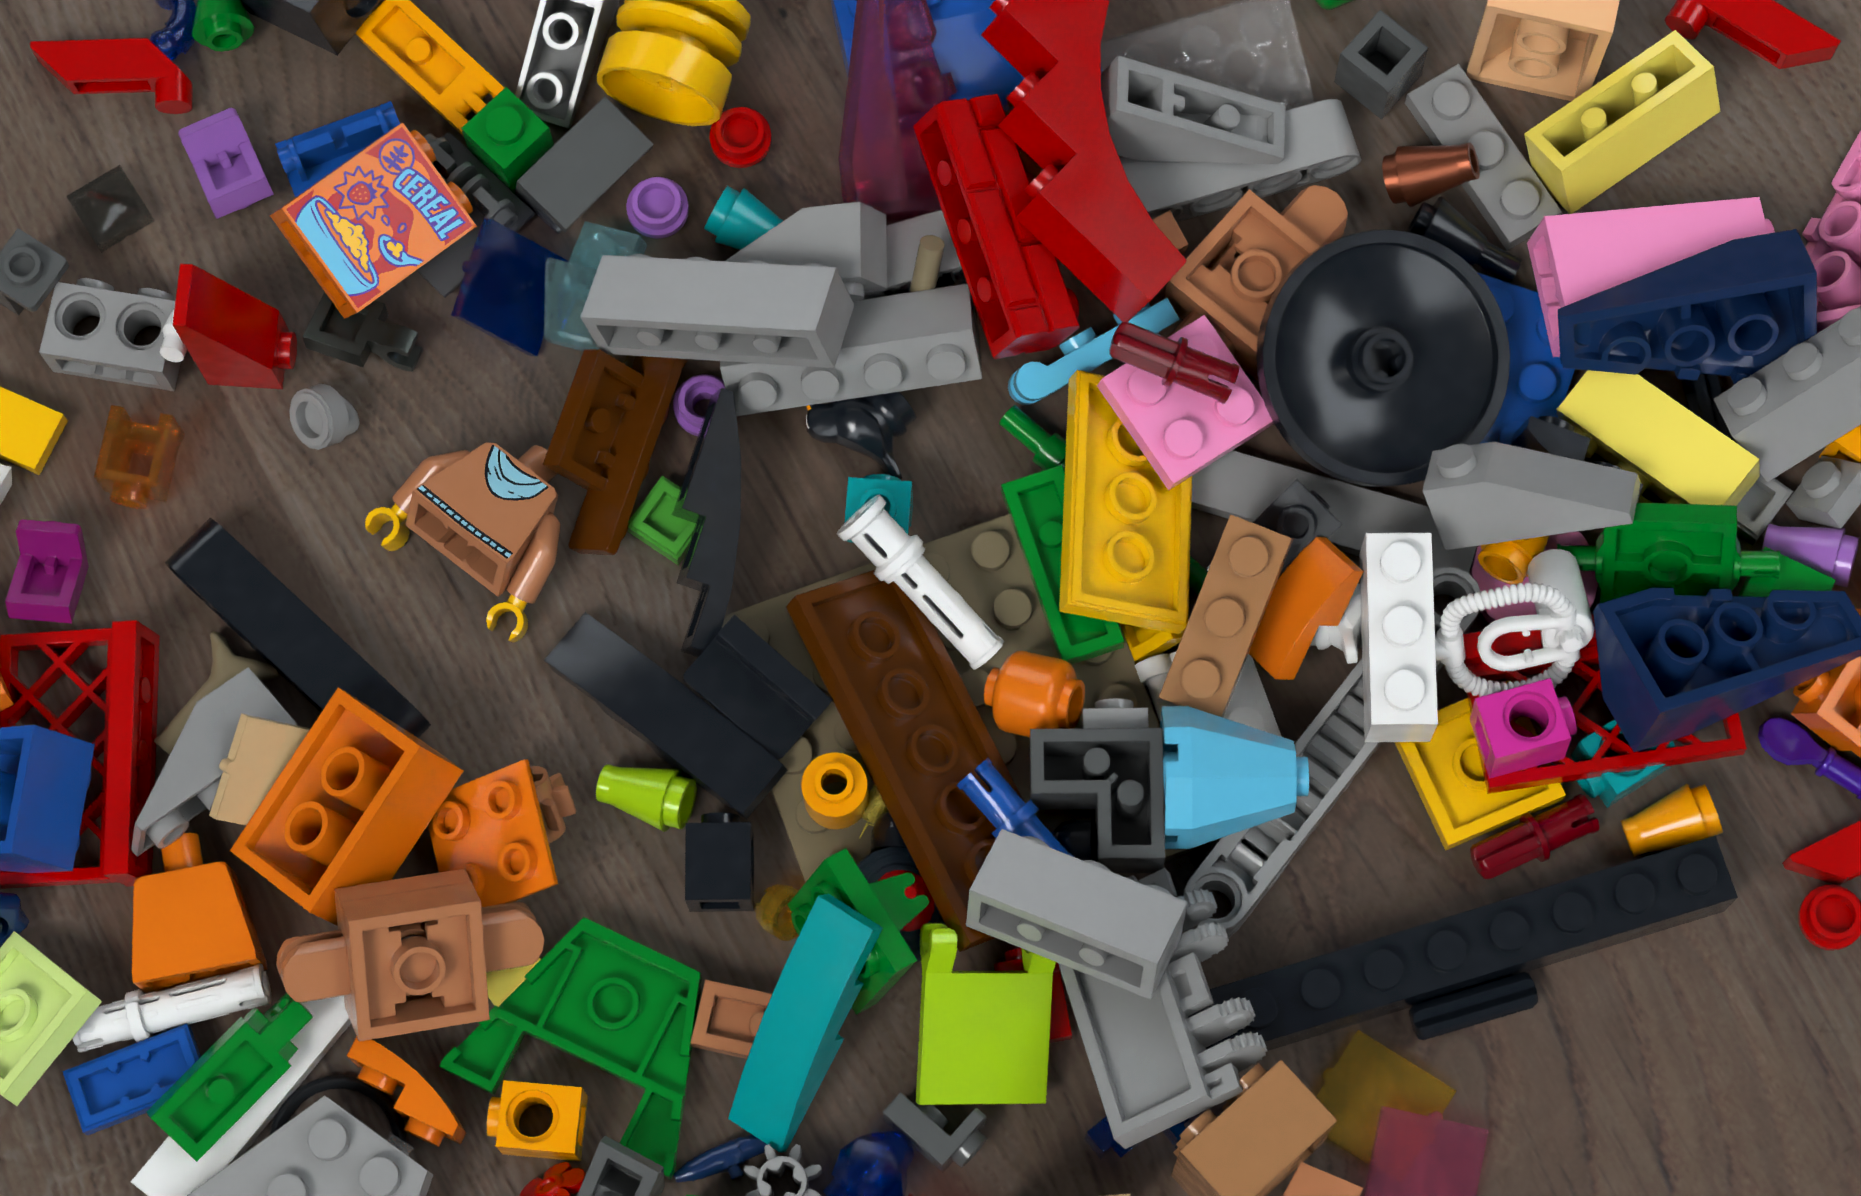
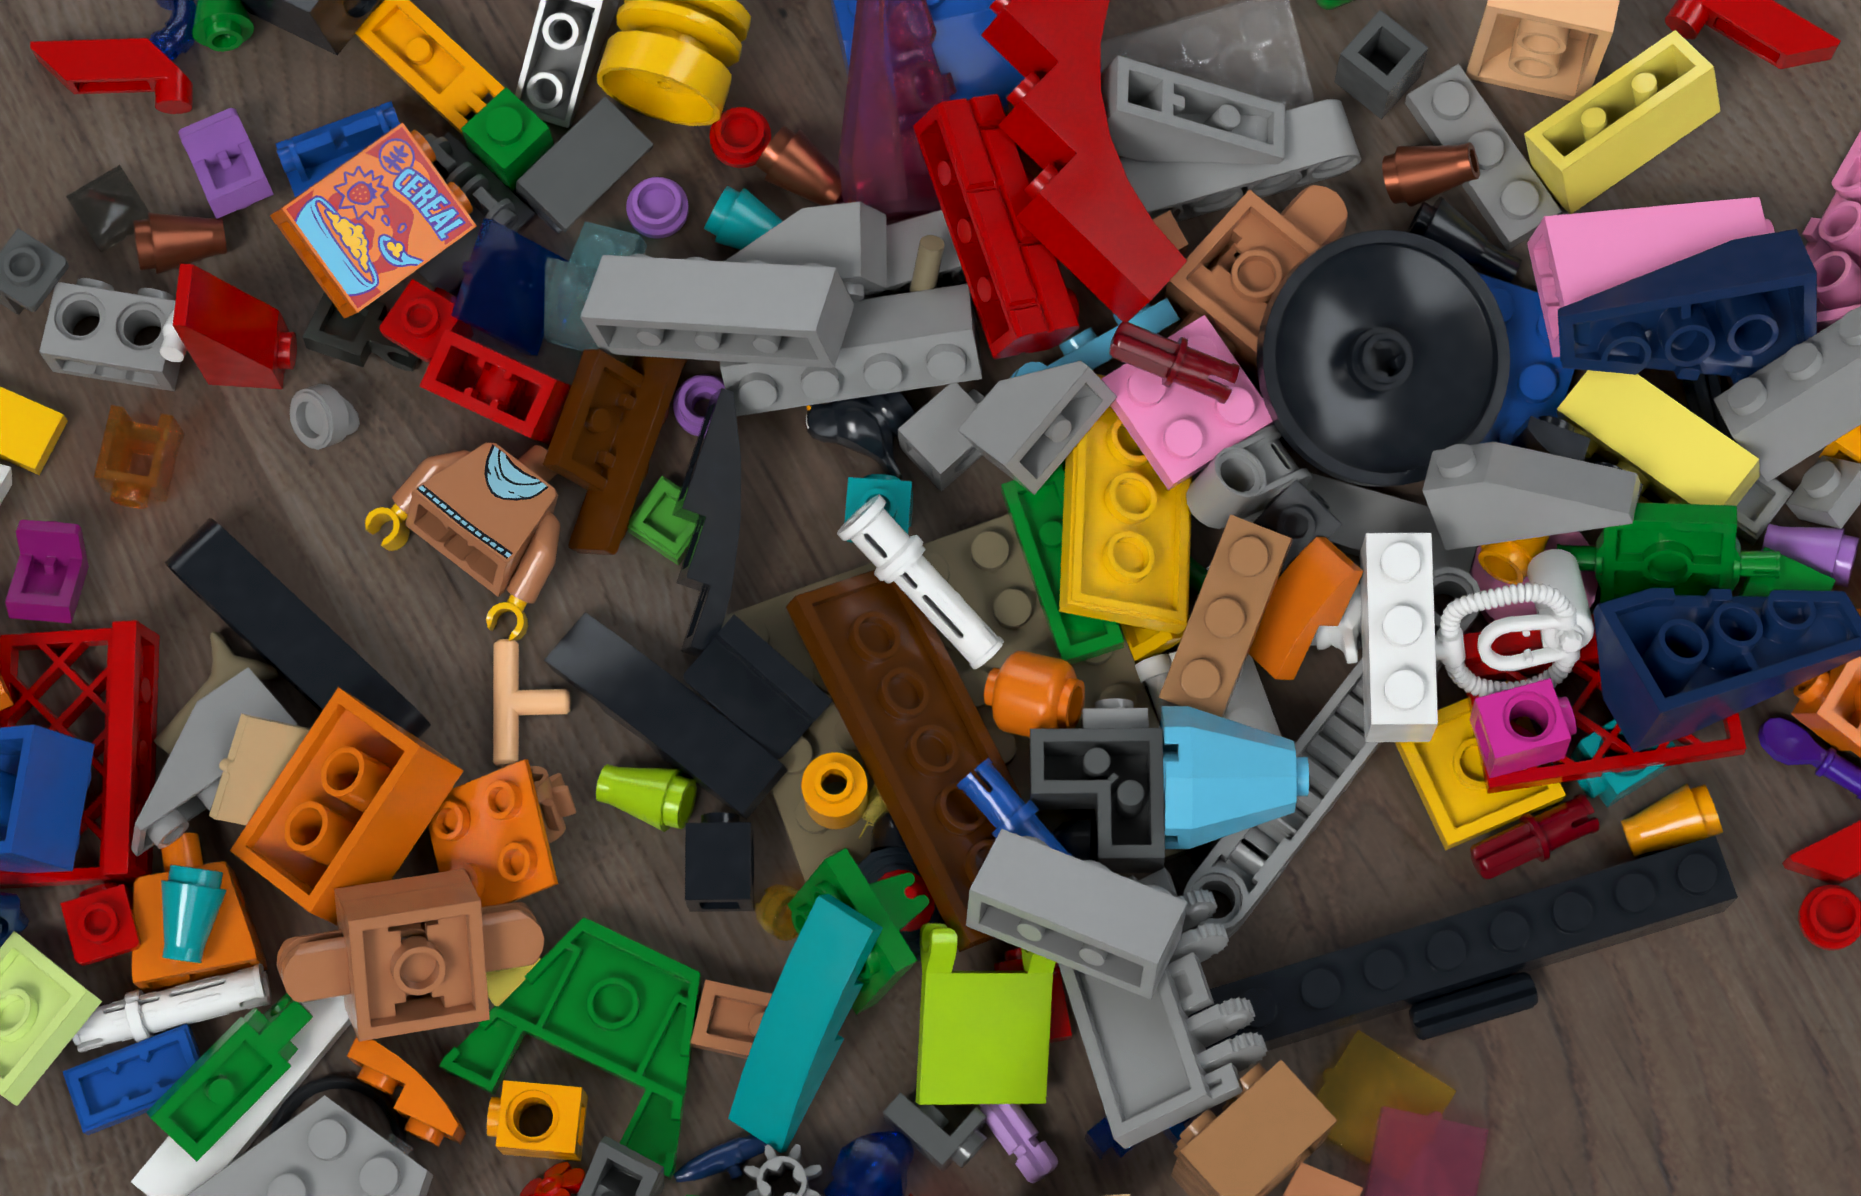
none -> red bracket [60,883,141,966]
none -> copper cone [133,213,227,275]
none -> teal cone [161,865,227,963]
none -> red bracket [379,279,474,363]
none -> red brick [419,329,571,445]
none -> light nougat piece [493,639,571,768]
none -> copper cone [755,126,851,206]
none -> light grey brick [898,383,985,492]
none -> light grey slope [958,361,1117,495]
none -> lavender axle [979,1104,1058,1183]
none -> light grey piece [1186,425,1312,529]

